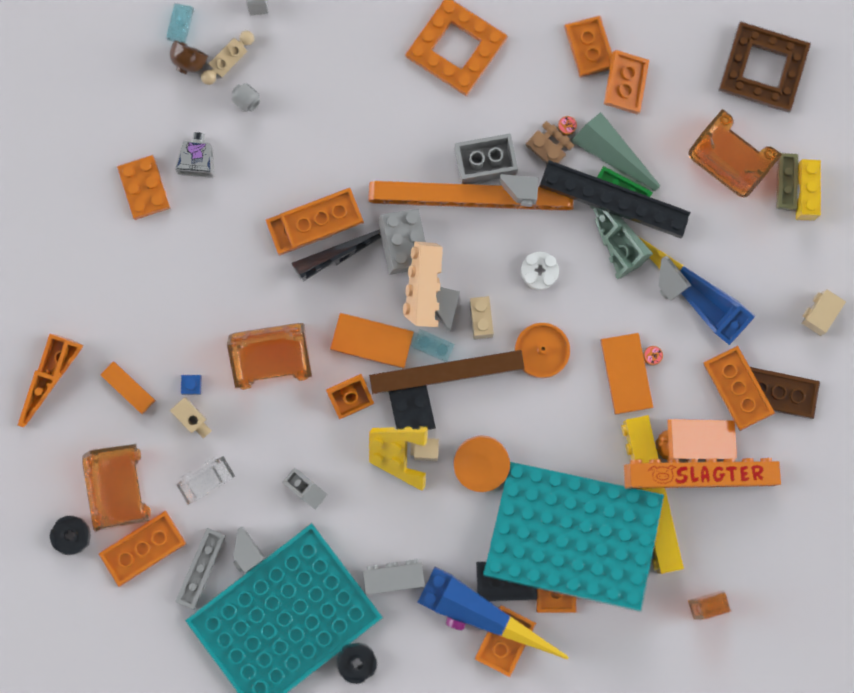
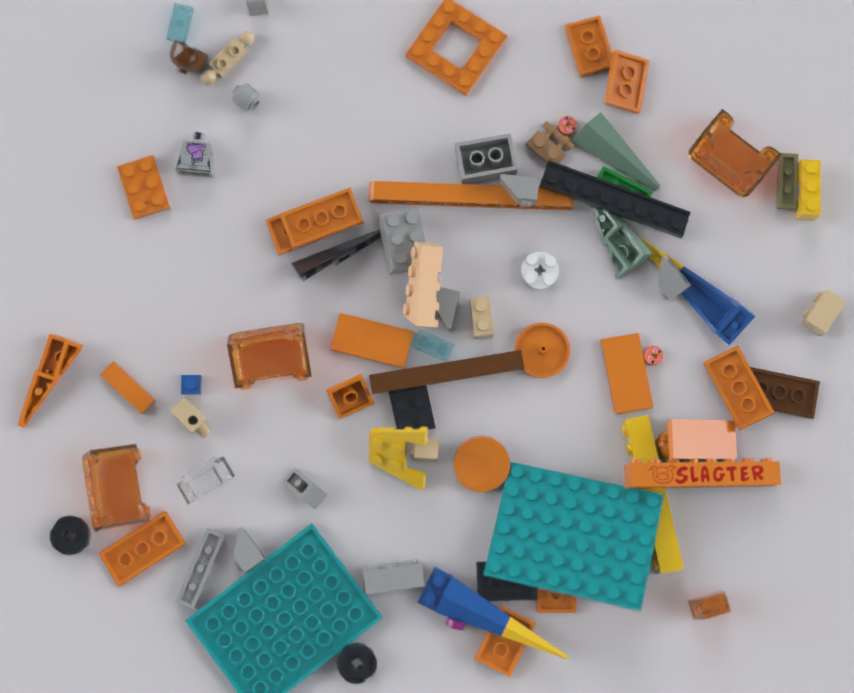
reddish brown plate [718,21,811,113] -> none

